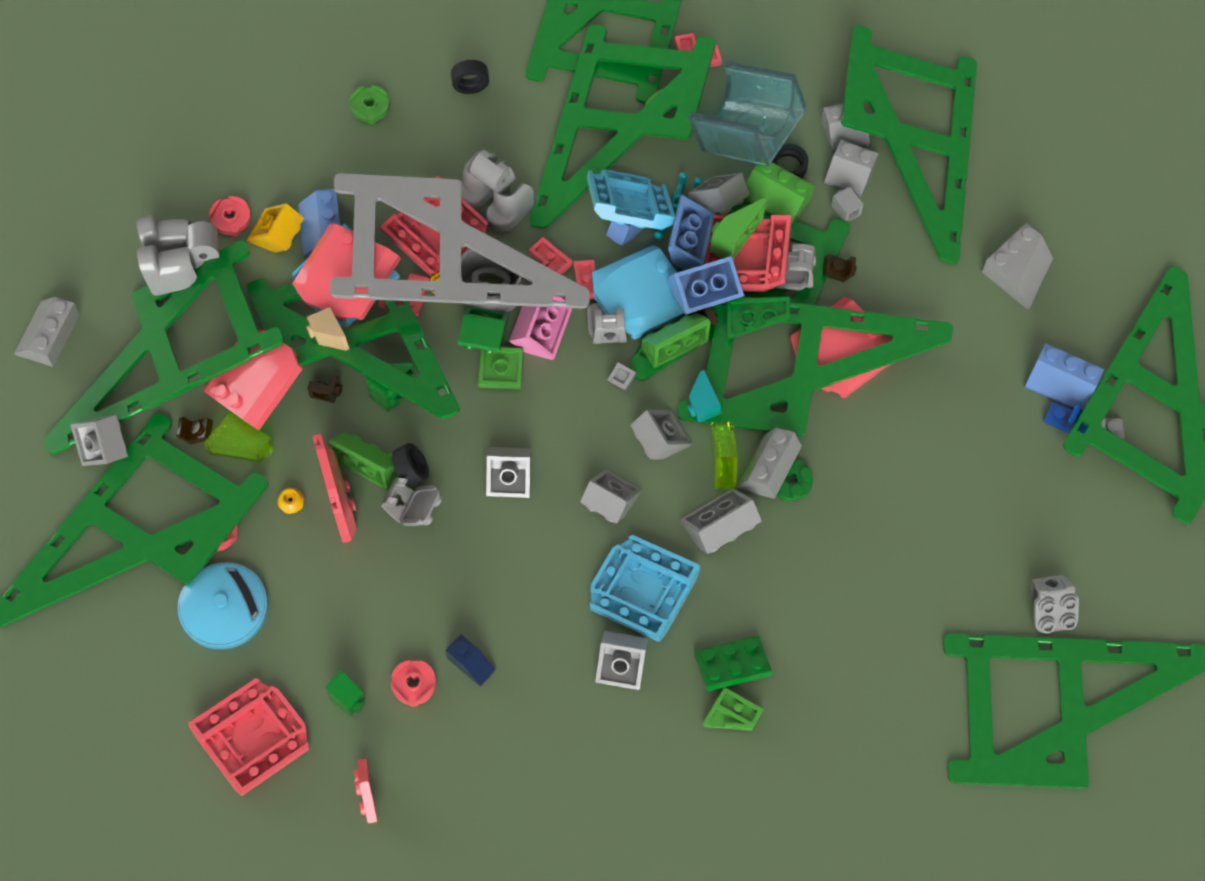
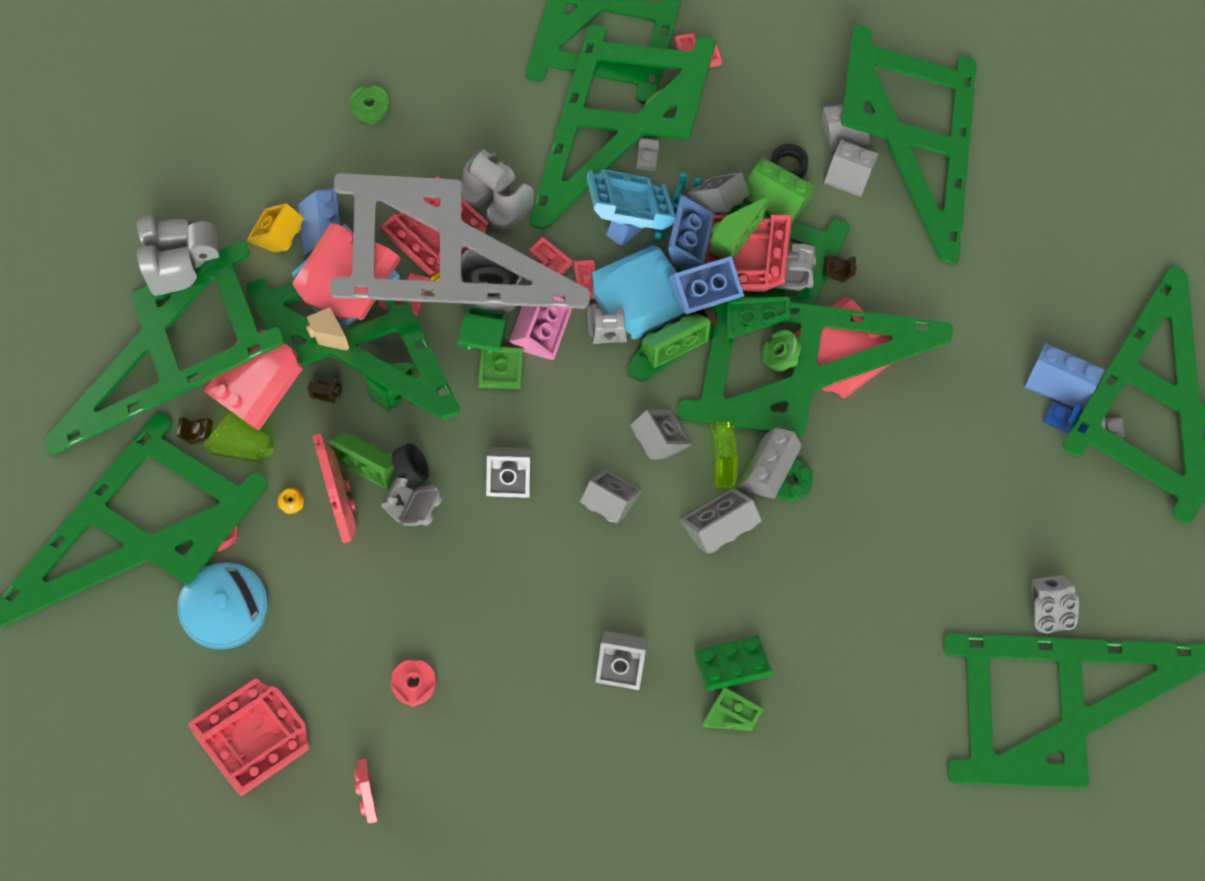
light grey slope [14,297,80,367] -> none
light grey slope [71,415,128,466] -> none
coral plate [209,196,251,237] -> none
green slope [325,670,366,716] -> none
dark blue slope [446,634,495,687] -> none
black tyre [451,60,489,94] -> none
medium azure wedge [590,535,701,642] -> none
light grey plate [607,362,637,391] -> none
teal slope [687,370,721,423] -> none
clear light blue piece [688,61,807,166] -> none
light grey brick [831,187,864,222] -> none
light grey wedge [982,223,1053,311] -> none
none -> light grey bracket [636,138,659,171]
none -> bright green plate [762,330,801,372]

